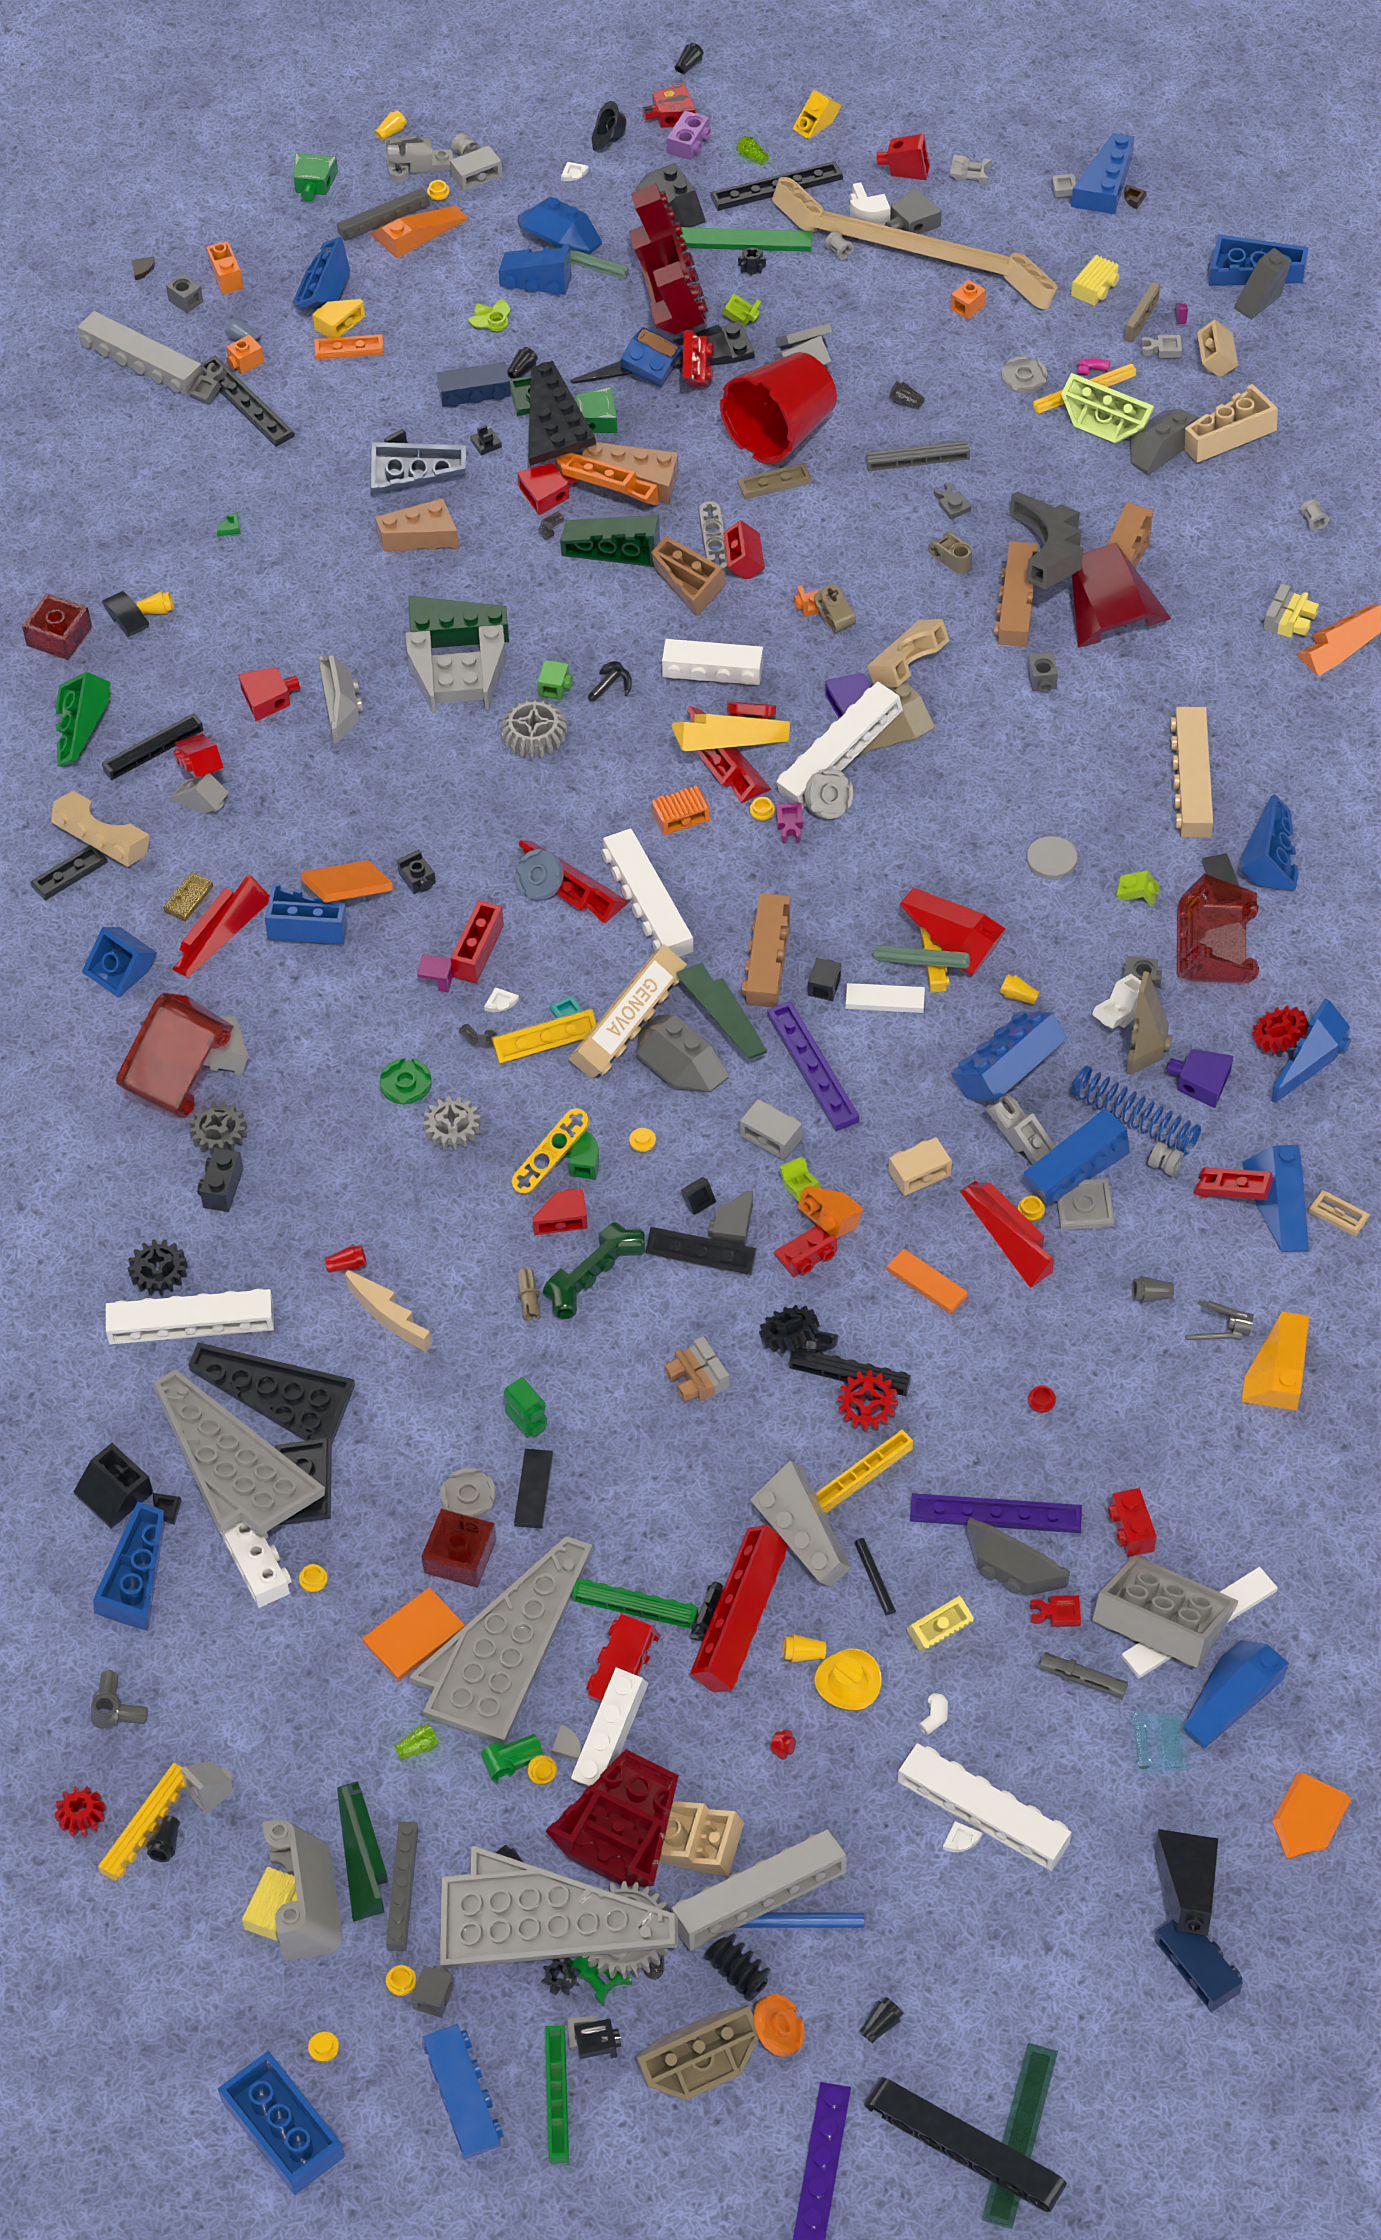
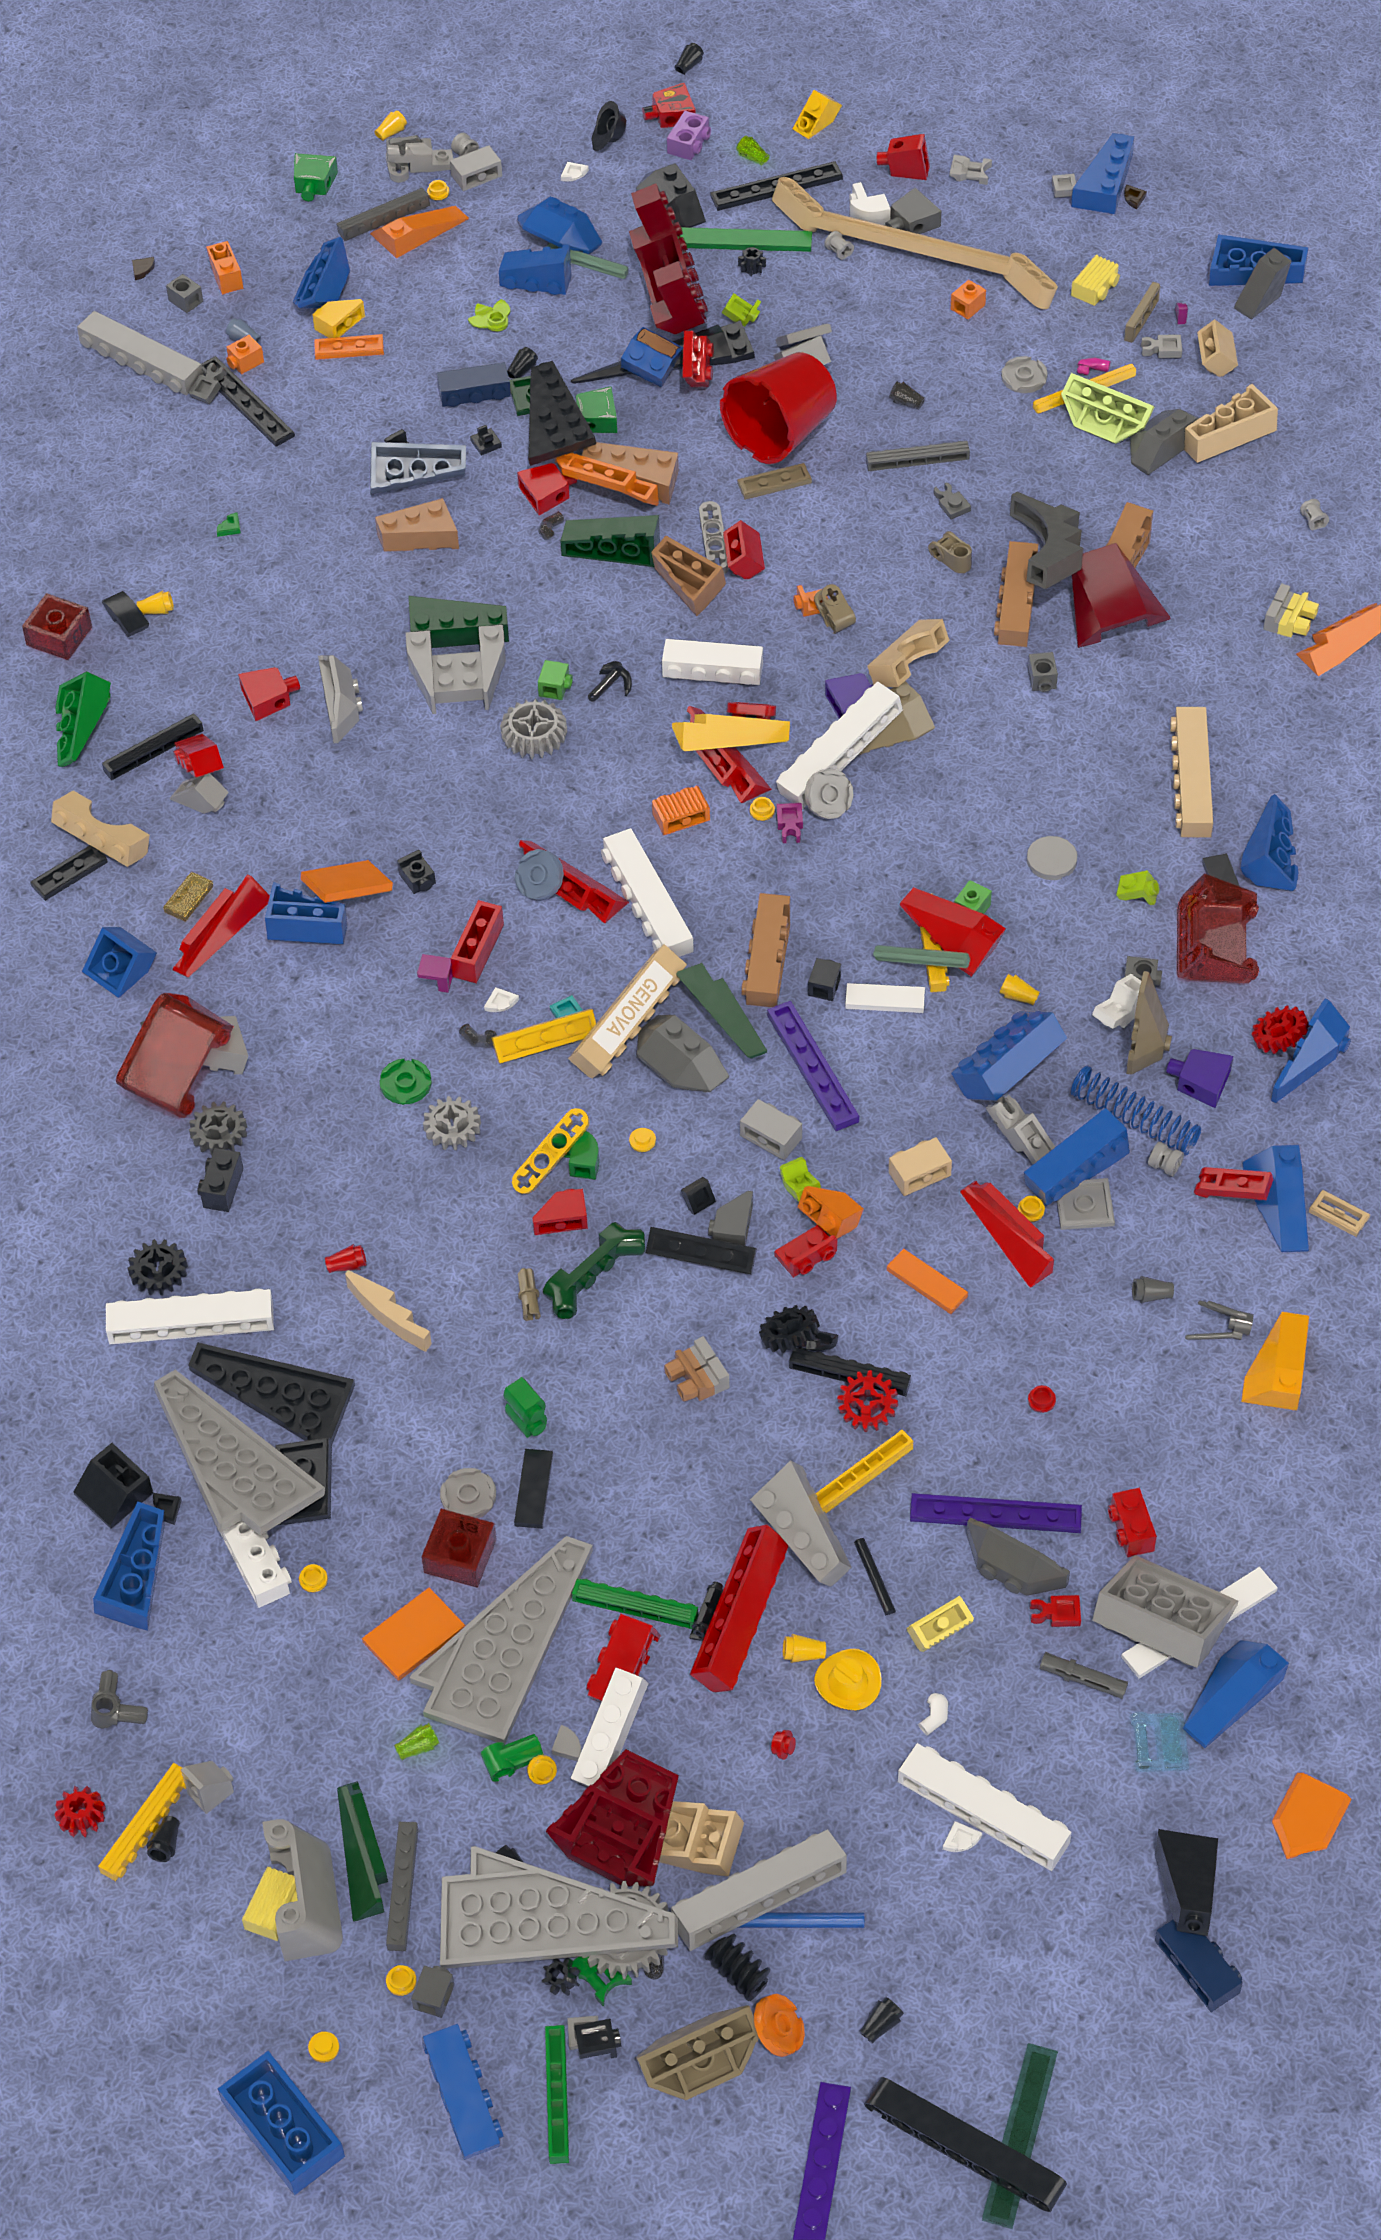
none -> bright green brick [954,880,992,914]

